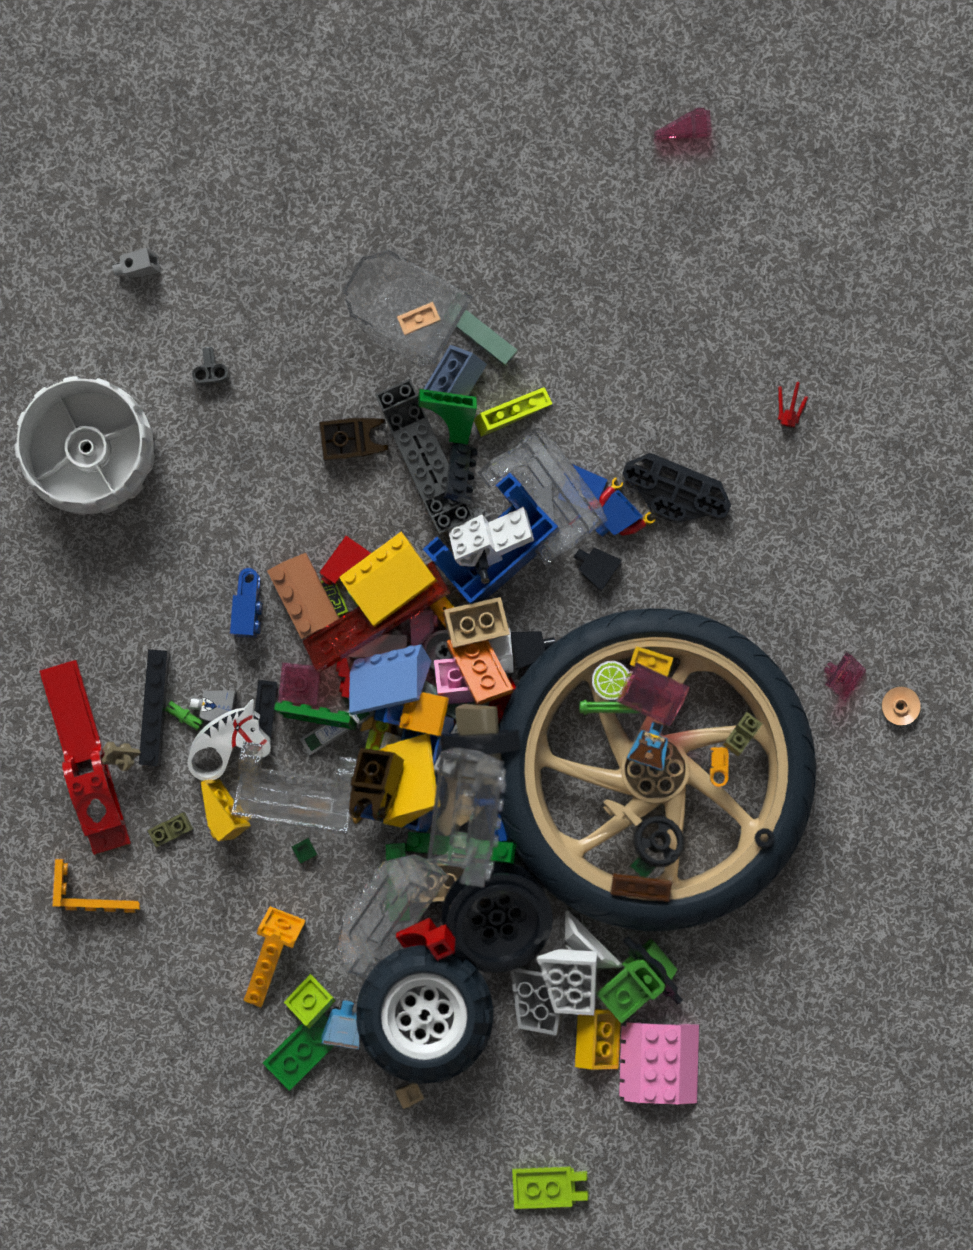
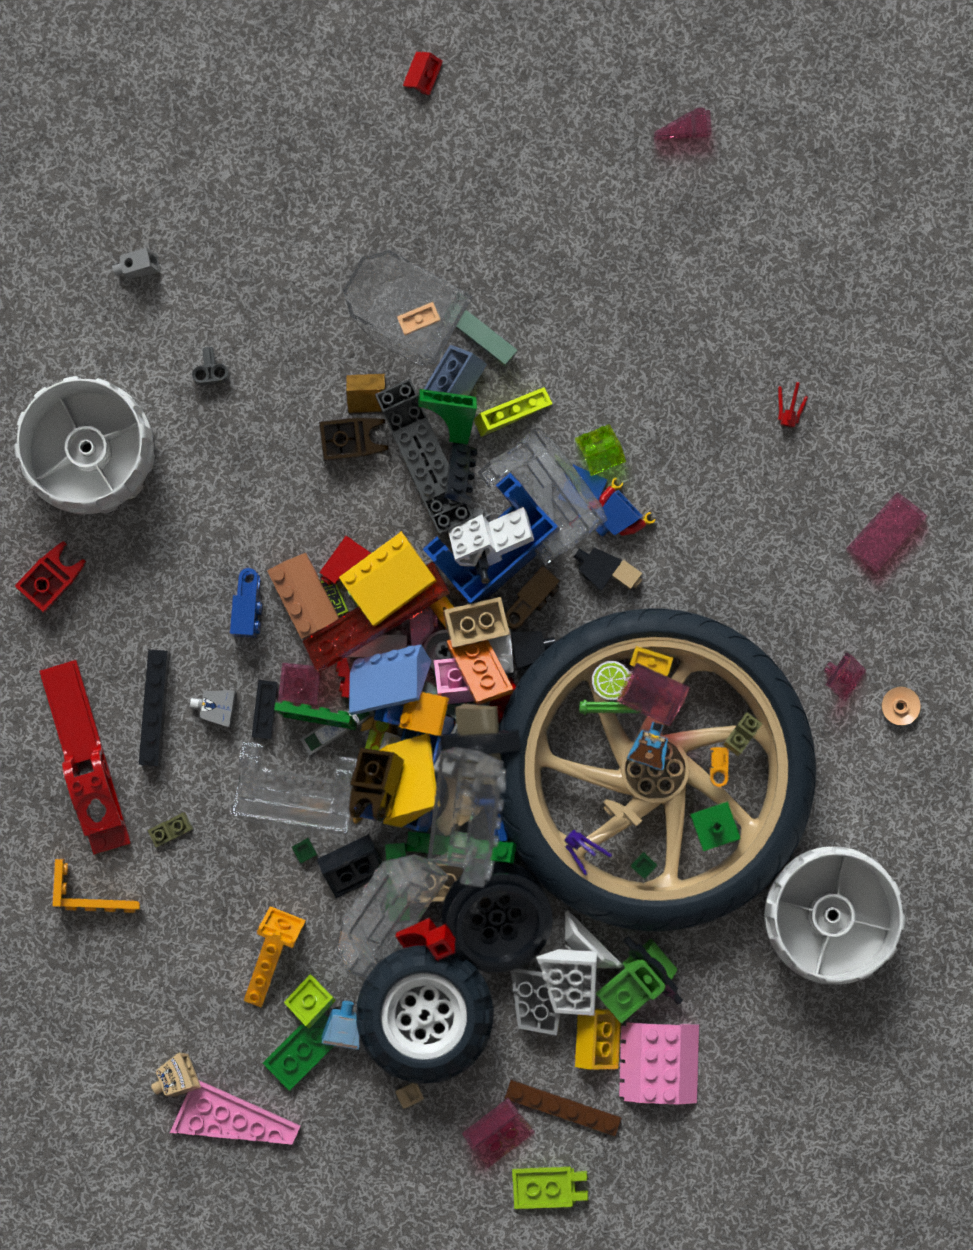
dark tan hips [102,742,141,771] -> none
bright green pin [165,701,204,731] -> none
white animal [188,699,271,781] -> none
yellow slope [201,779,251,842] -> none
reddish brown tile [610,873,672,902] -> none
black connector [622,453,731,523] -> none
black wheel [634,816,684,867] -> none
black plate [754,828,774,848] -> none
none -> red brick [15,541,87,614]
none -> tan torso [152,1053,201,1097]
none -> bright pink wing [170,1080,301,1144]
none -> black slope [317,834,388,898]
none -> pearl gold slope [346,374,385,413]
none -> red panel [403,52,443,95]
none -> clear pink slope [462,1098,535,1168]
none -> reddish brown plate [504,1080,621,1136]
none -> dark brown brick [505,566,560,630]
none -> dark purple plant [564,830,612,875]
none -> clear neon green slope [575,424,626,476]
none -> tan brick [612,560,642,590]
none -> green tile [690,801,741,852]
none -> white wheel [764,847,905,985]
none -> clear pink slope [846,492,927,574]

